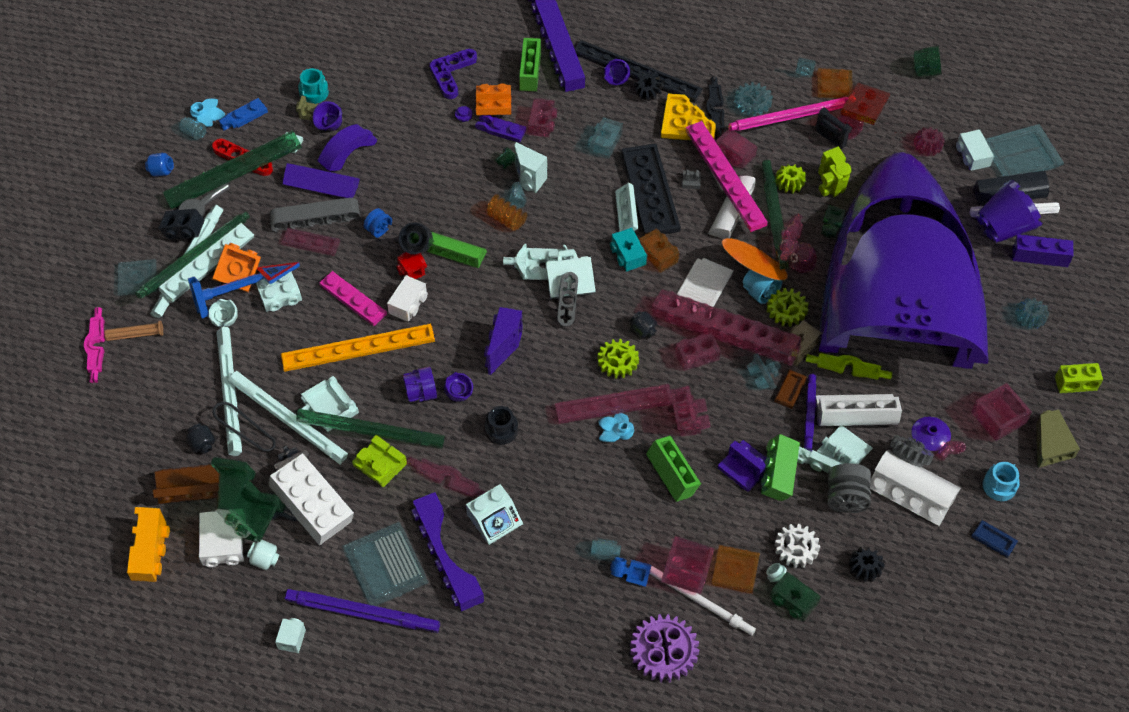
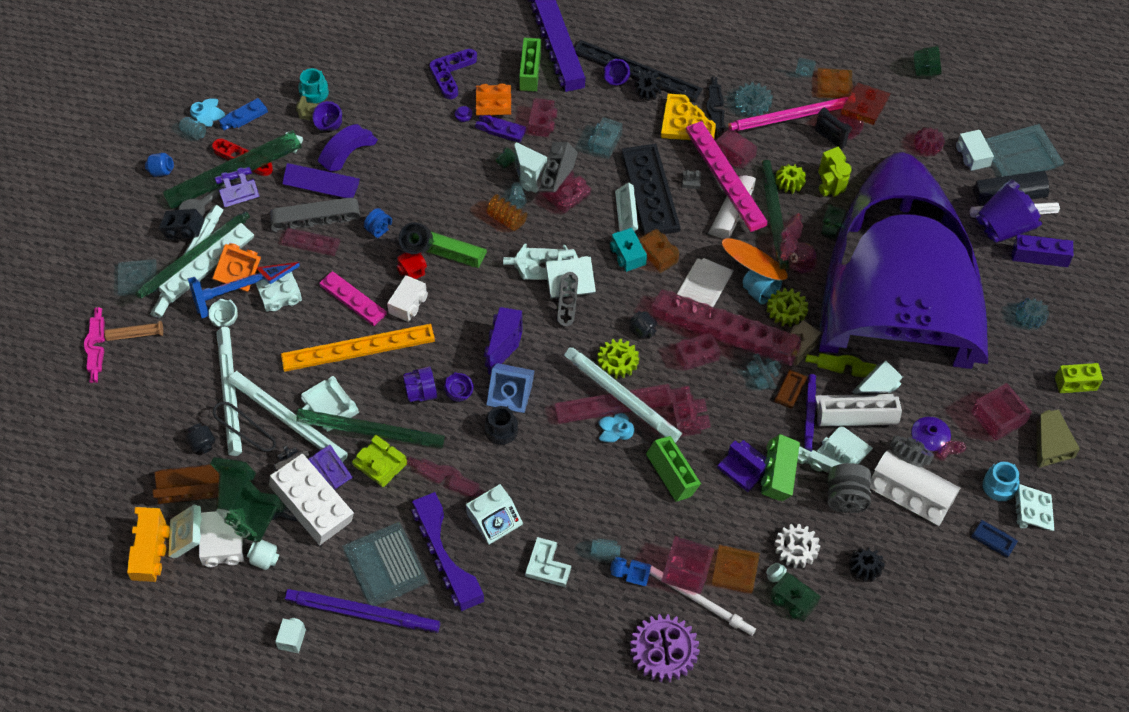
none -> light aqua plate [169,505,202,558]
none -> plate [215,167,260,207]
none -> dark purple plate [308,445,353,490]
none -> medium blue slope [487,363,534,413]
none -> light aqua plate [526,537,571,587]
none -> dark grey slope [538,142,578,192]
none -> clear pink hips [543,171,591,214]
none -> light aqua piece [564,348,682,443]
none -> light aqua slope [852,361,903,394]
none -> light aqua hinge [1015,484,1054,531]

